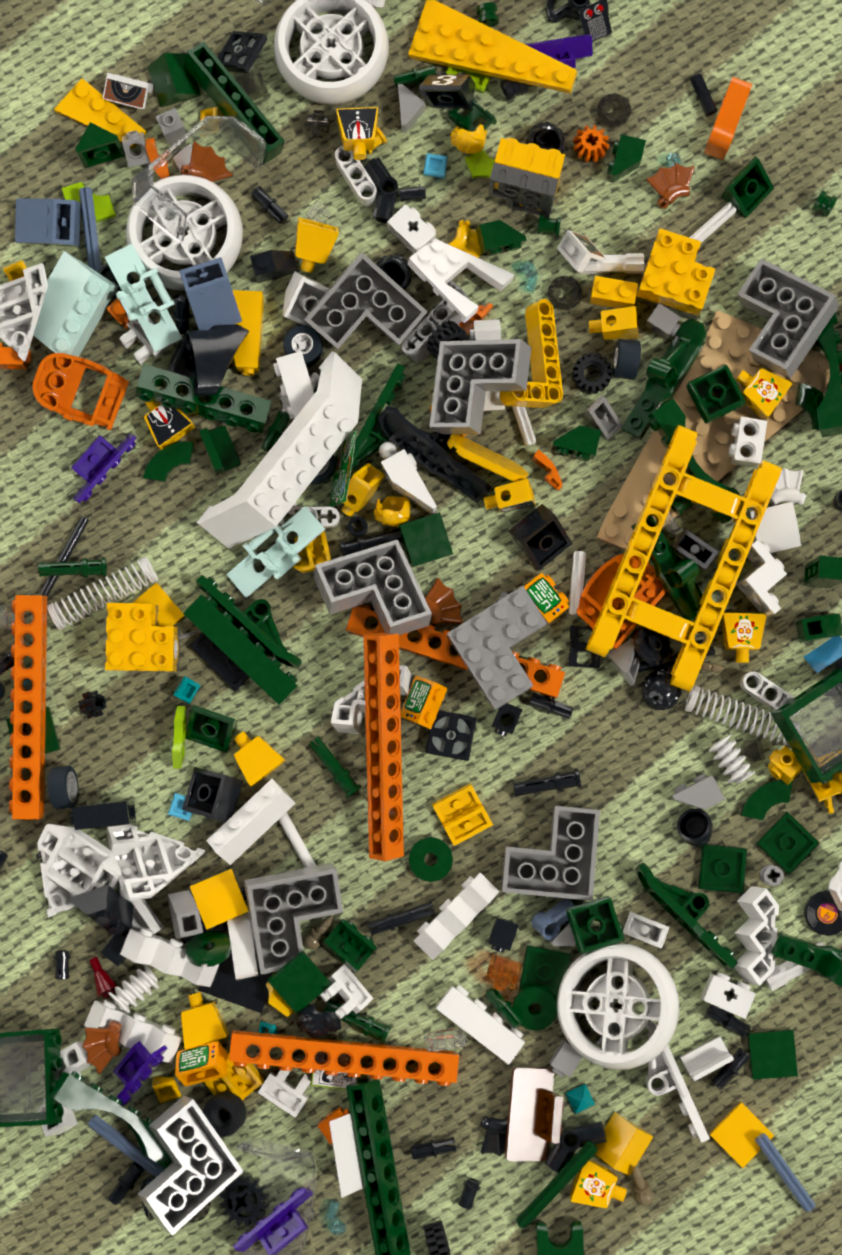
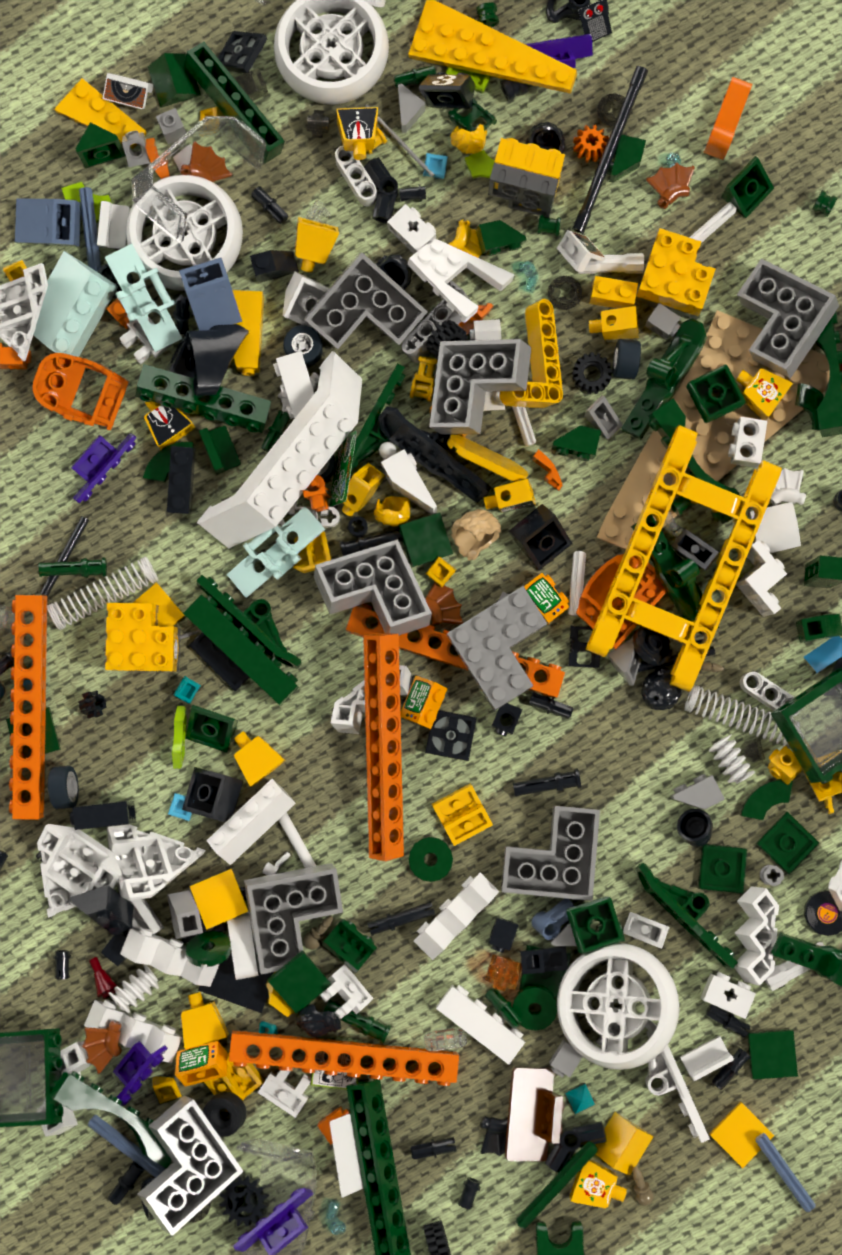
dark green pin [308,736,362,799] -> none
black axle [690,73,718,117] -> none
yellow torso [721,613,766,663] -> none
none -> white panel [97,201,130,249]
none -> black brick [167,446,196,514]
none -> white hand [263,852,291,876]
none -> orange hips [303,475,332,512]
none -> light grey piece [364,105,435,177]
none -> yellow connector [409,356,438,402]
none -> yellow slope [425,557,457,587]
none -> tan hair [451,509,501,561]
none -> black slope [520,946,568,974]
none -> black piece [572,66,648,234]

